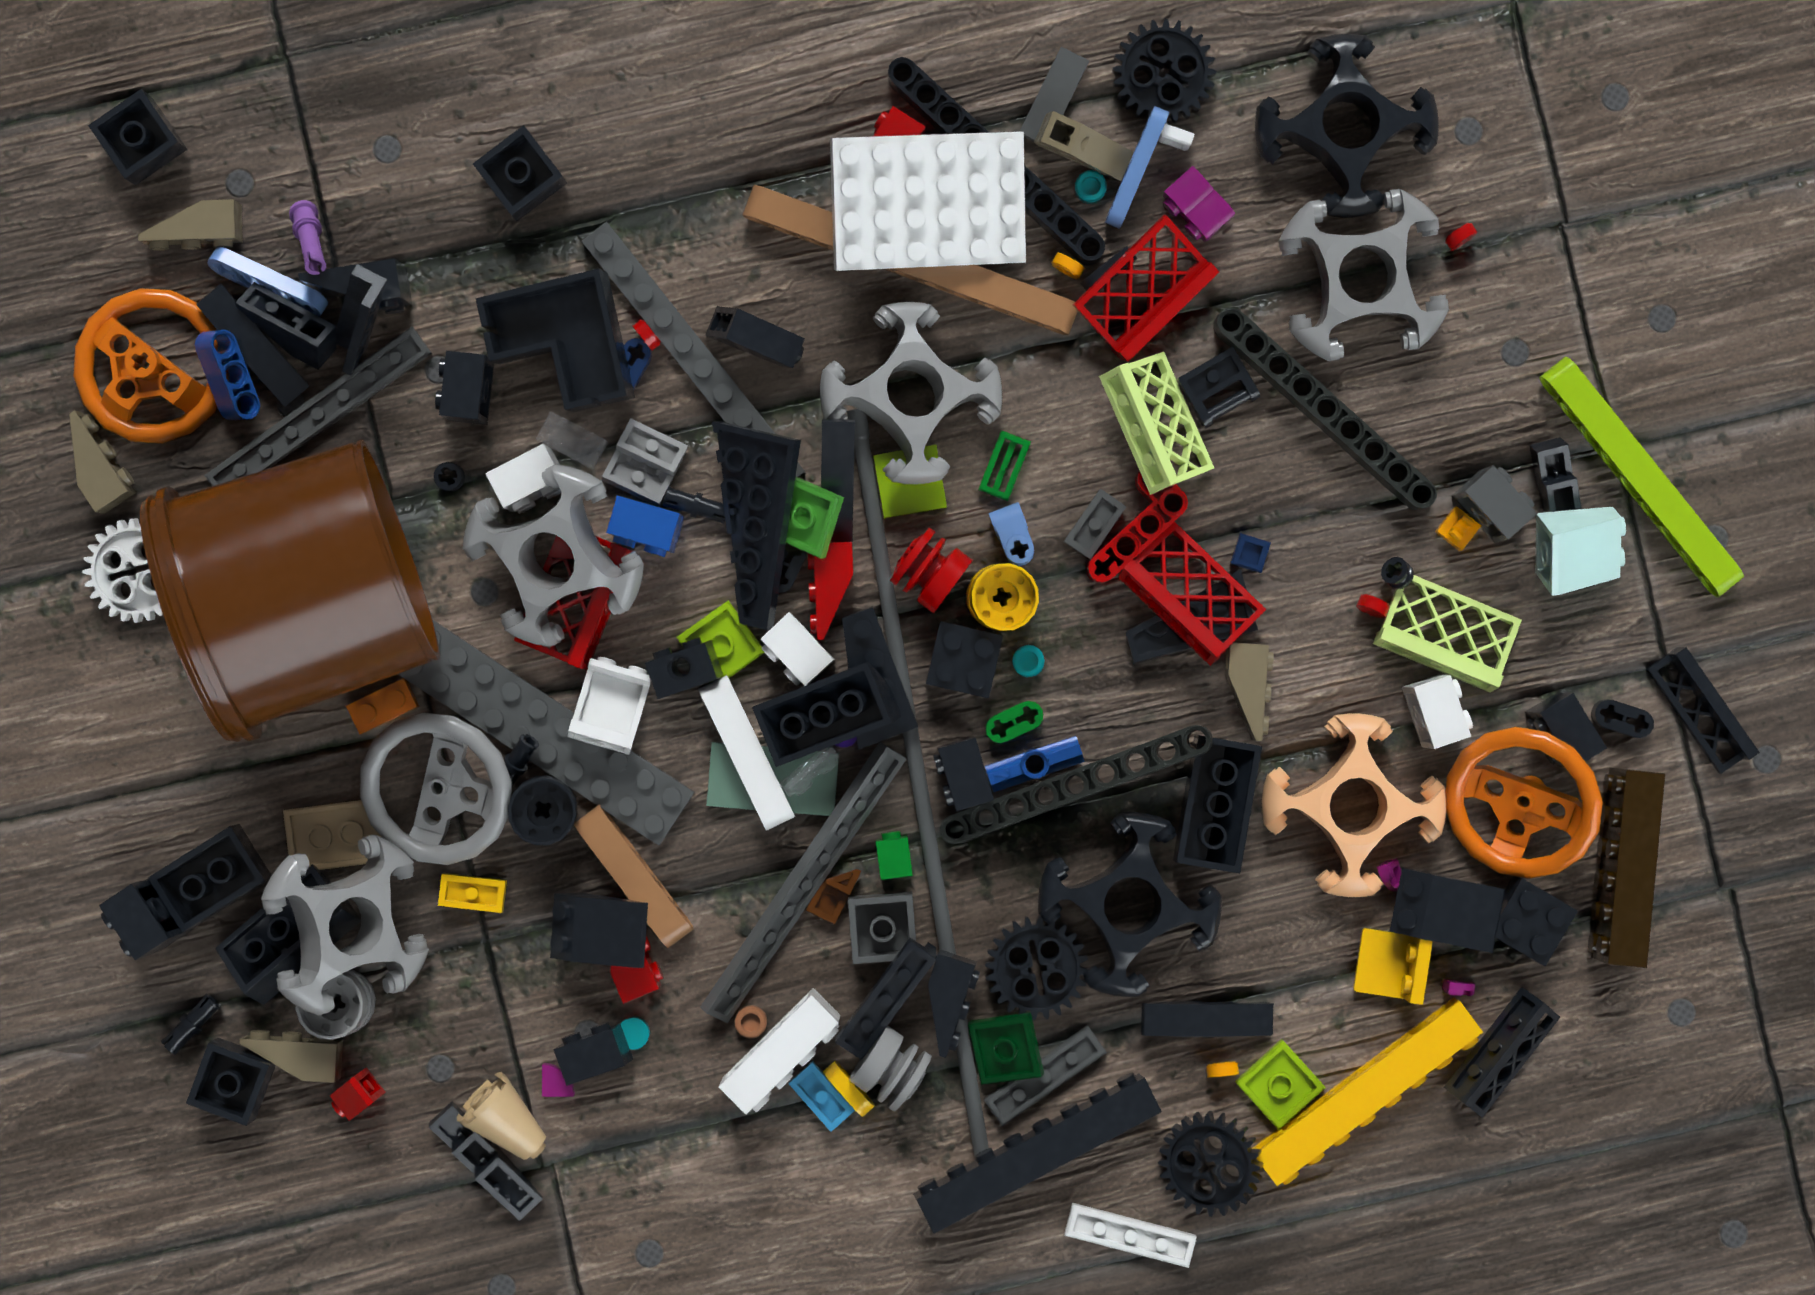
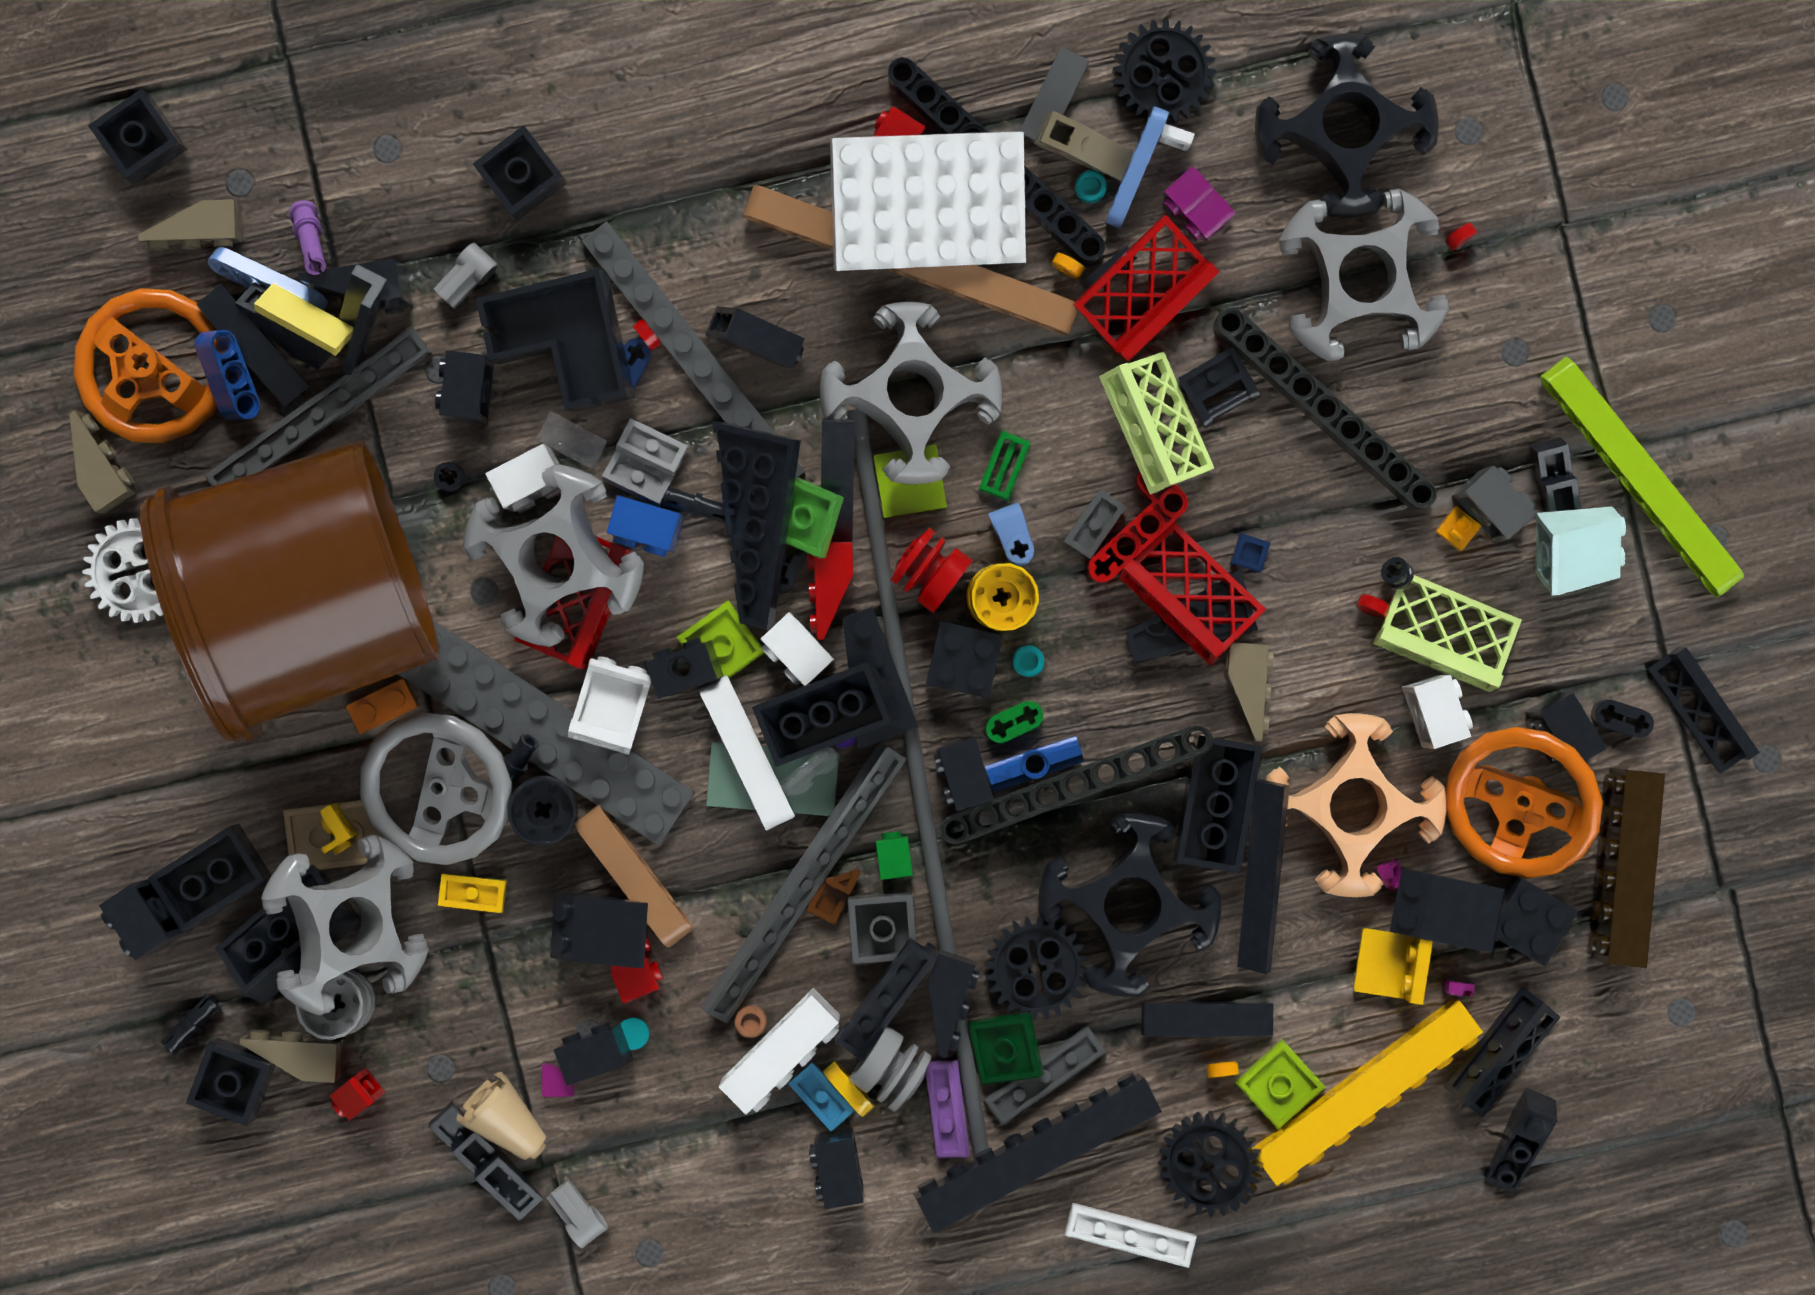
none -> light yellow tile [254,283,354,356]
none -> yellow bracket [319,803,357,855]
none -> light grey piece [434,243,498,309]
none -> light grey piece [546,1180,608,1248]
none -> black brick [809,1127,865,1210]
none -> medium lavender tile [925,1060,970,1159]
none -> black tile [1237,779,1290,974]
none -> black slope [1485,1088,1558,1193]

